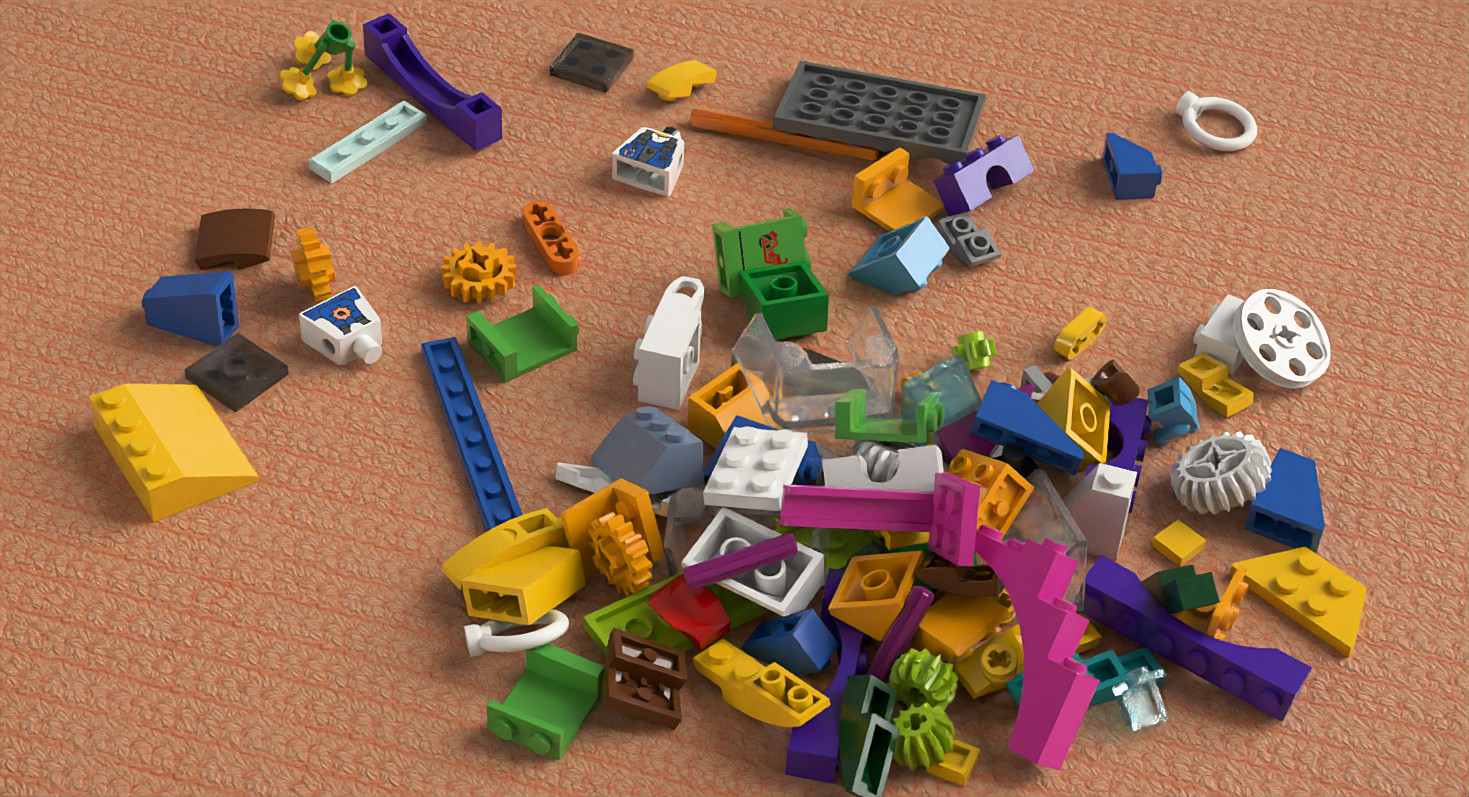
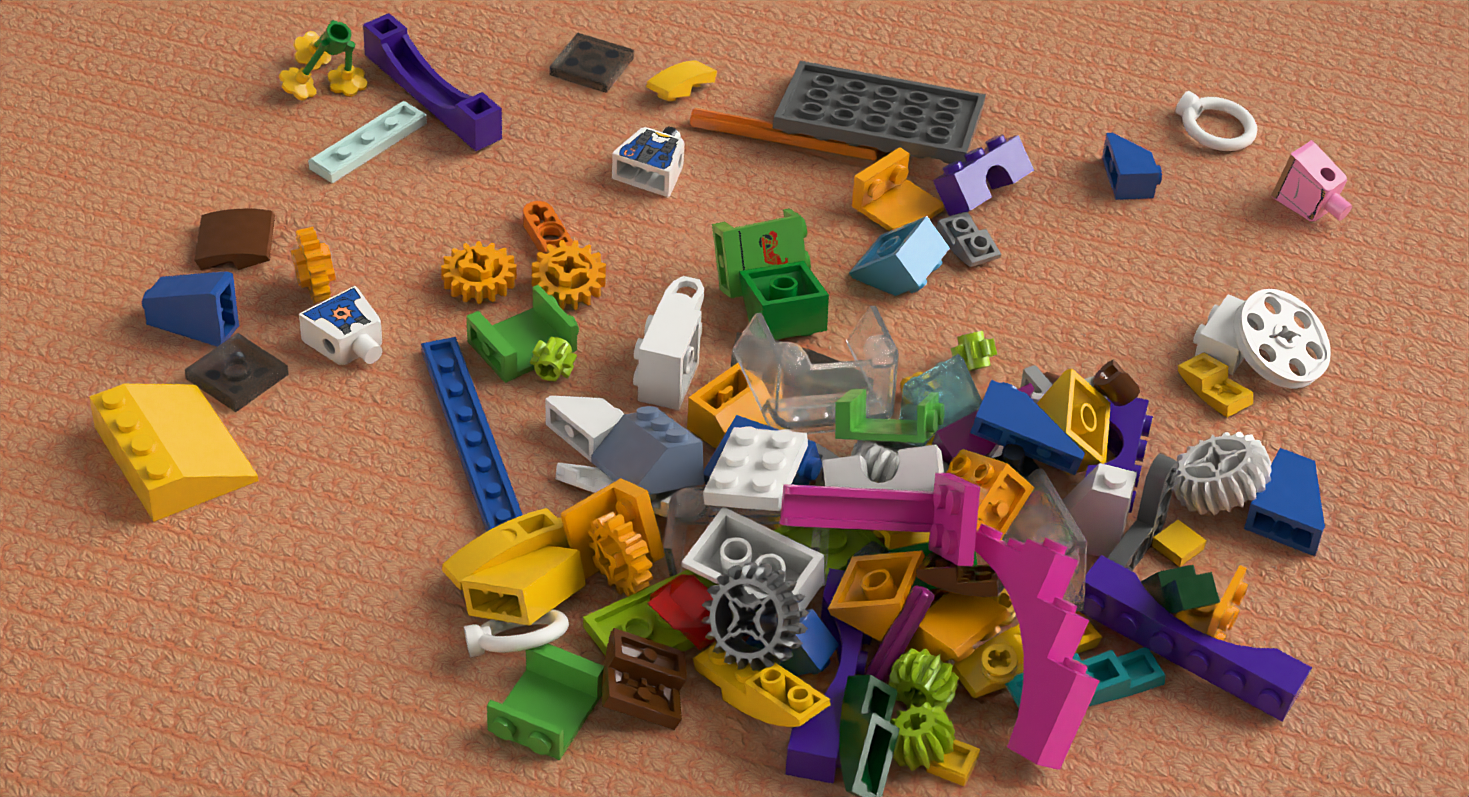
magenta axle [684,533,798,590] -> none
yellow beam [1054,307,1107,360] -> none
clear light blue bracket [1112,666,1169,733] -> none
dark azure piece [1147,377,1200,447] -> none
yellow wing [1229,546,1367,658] -> none
none -> lime gear [530,337,577,381]
none -> light orange gear [531,240,606,310]
none -> white slope [545,396,624,462]
none -> dark grey gear [701,562,809,672]
none -> dark grey beam [1108,453,1179,571]
none -> bright pink torso [1271,140,1352,222]

